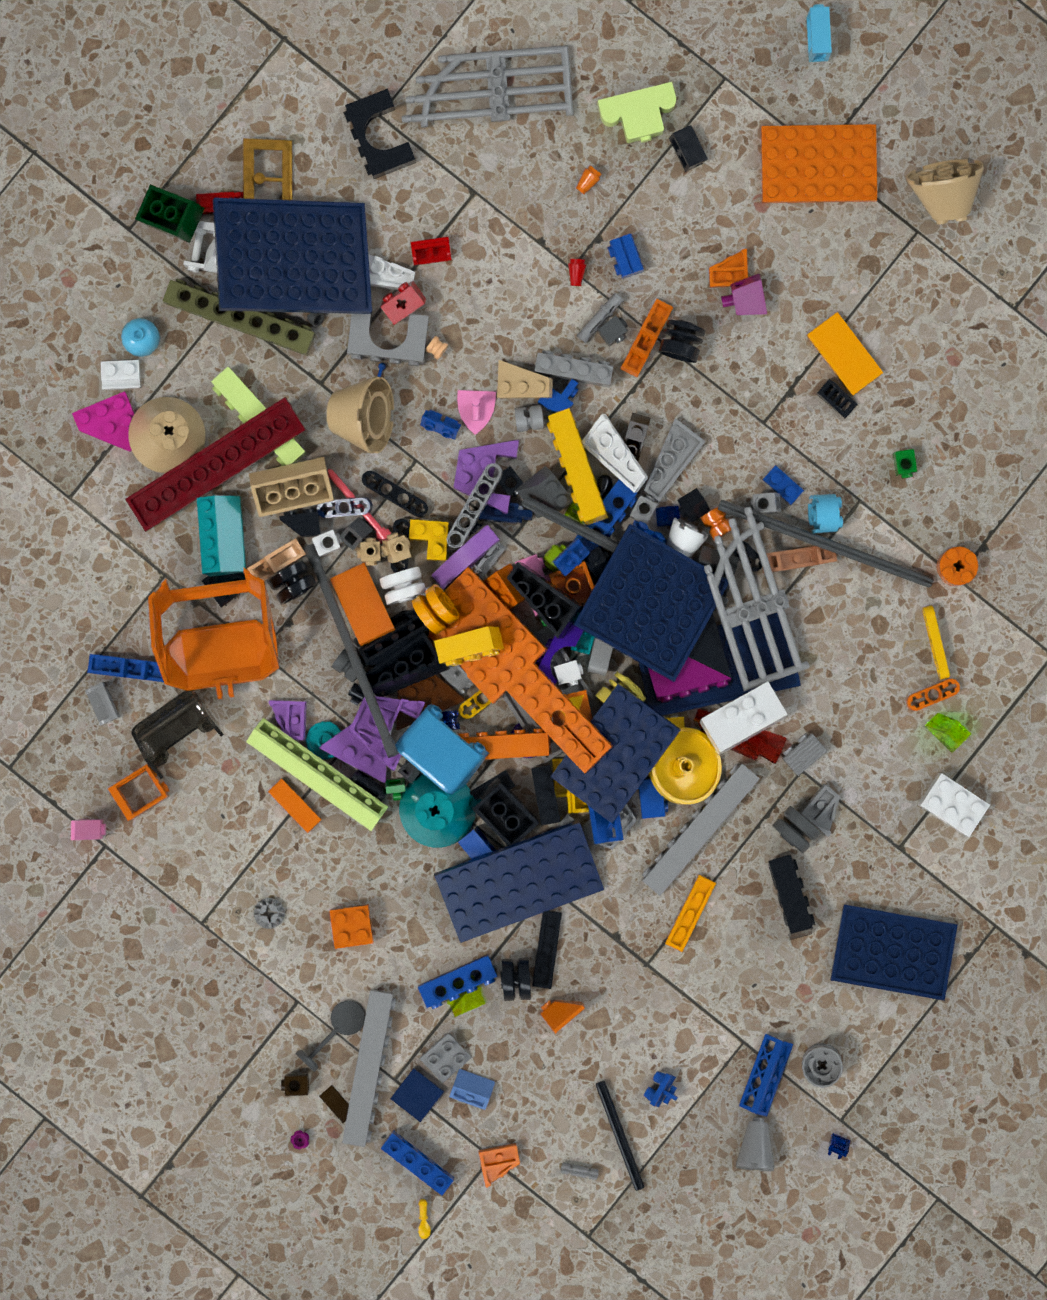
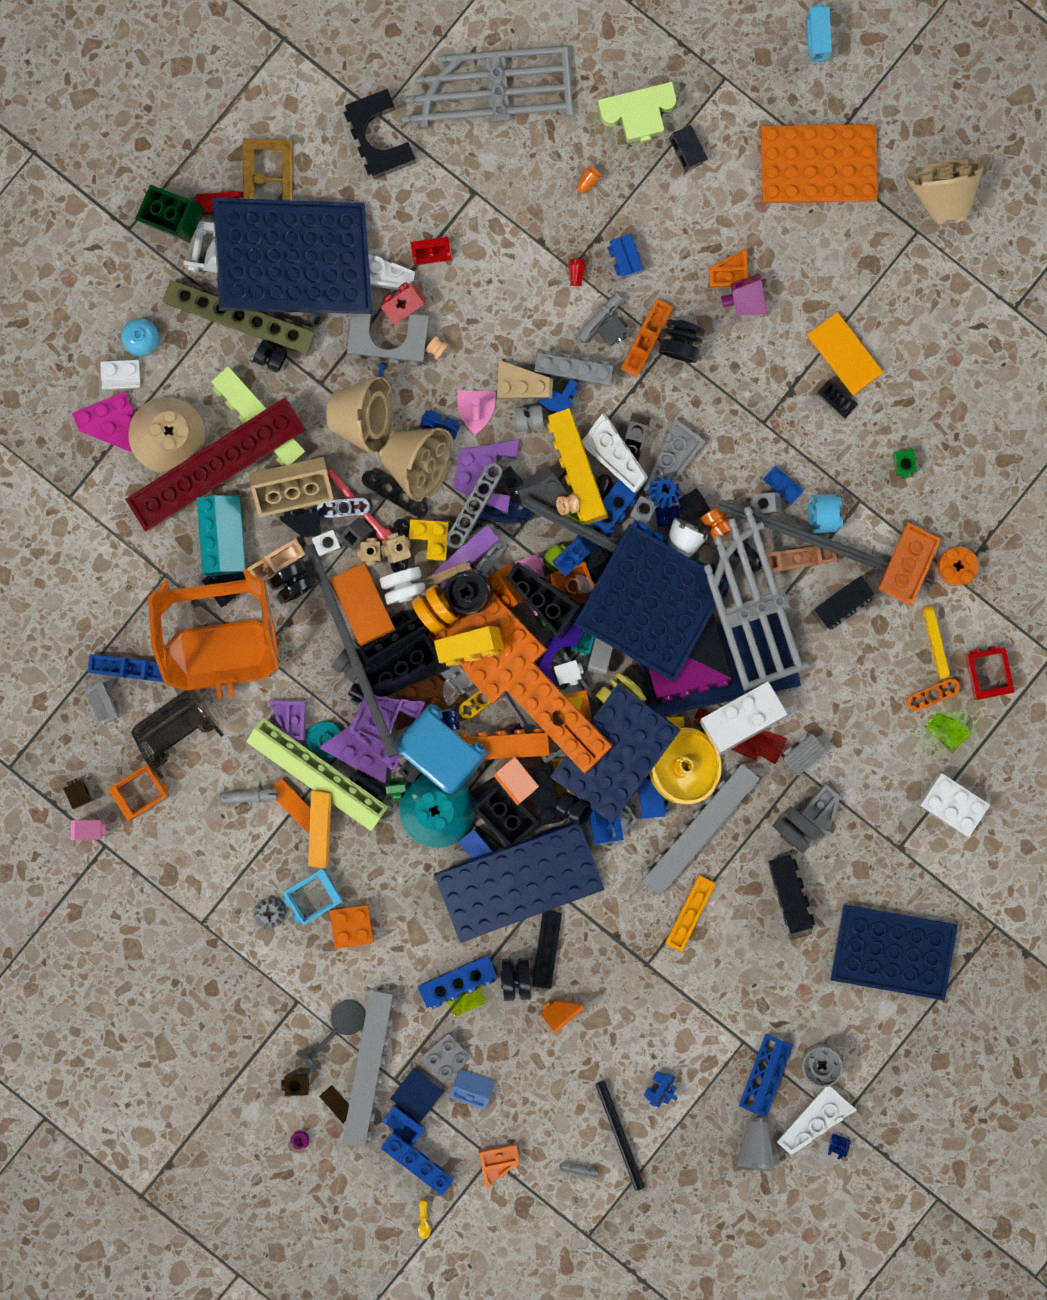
none -> dark brown brick [63,778,93,809]
none -> light grey pin [219,788,278,805]
none -> black wheel [253,340,288,373]
none -> medium azure window [282,868,343,926]
none -> light orange tile [308,790,331,869]
none -> tan cone [379,428,453,502]
none -> blue hinge [382,1104,425,1145]
none -> tan axle [420,562,471,589]
none -> clear tile [443,678,462,705]
none -> black wheel [445,571,494,614]
none -> orange slope [493,757,539,805]
none -> light nougat wheel [556,494,579,515]
none -> black wheel [556,792,592,826]
none -> clear tile [575,575,595,594]
none -> blue gear [647,475,681,509]
none -> white wing [776,1086,857,1155]
none -> black brick [811,576,875,630]
none -> orange tile [877,522,942,606]
none -> red window [965,645,1015,700]

